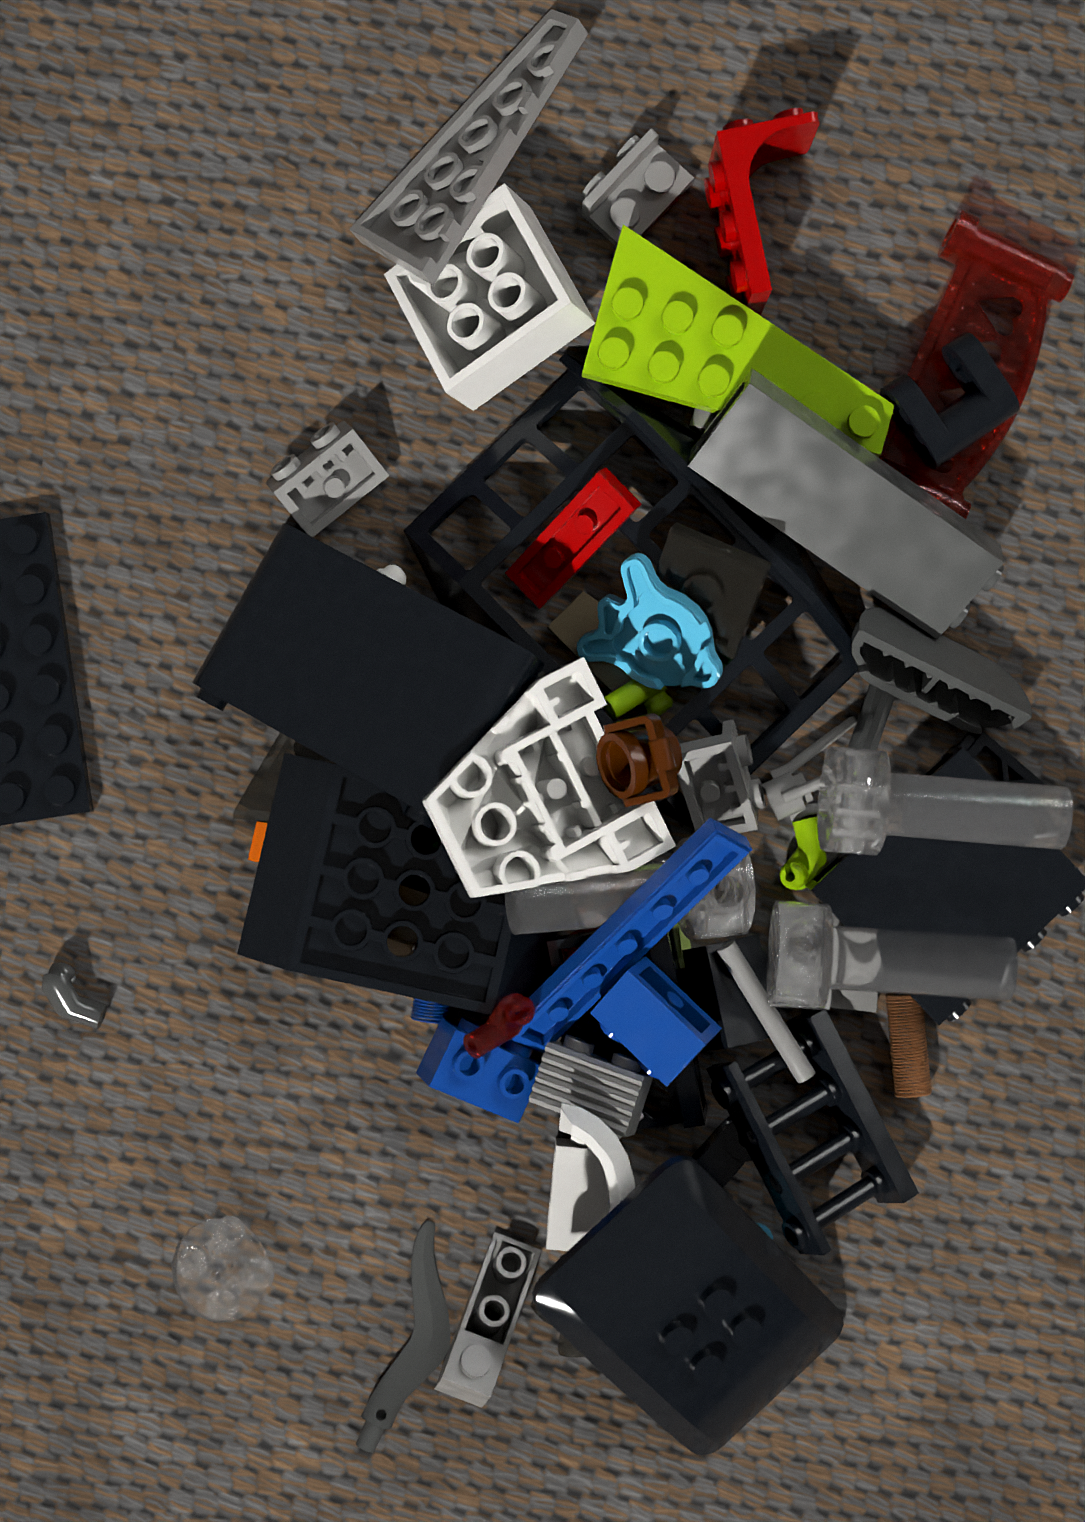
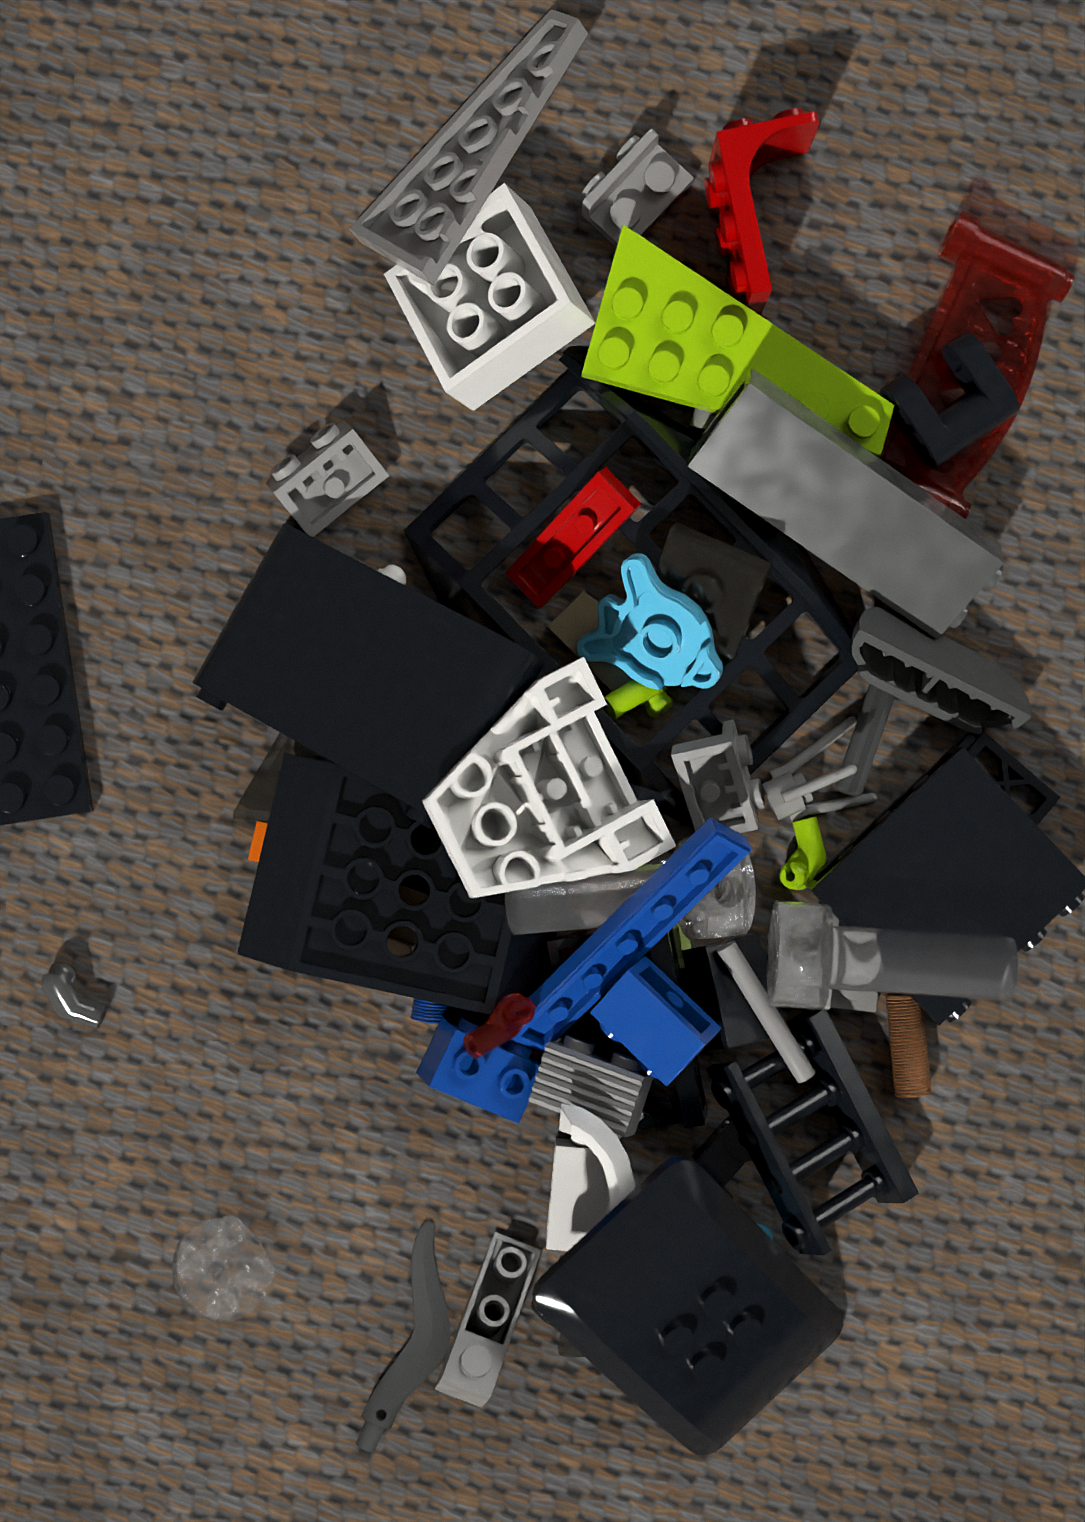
reddish brown piece [596,713,682,807] -> none
clear piece [817,746,1073,856] -> none

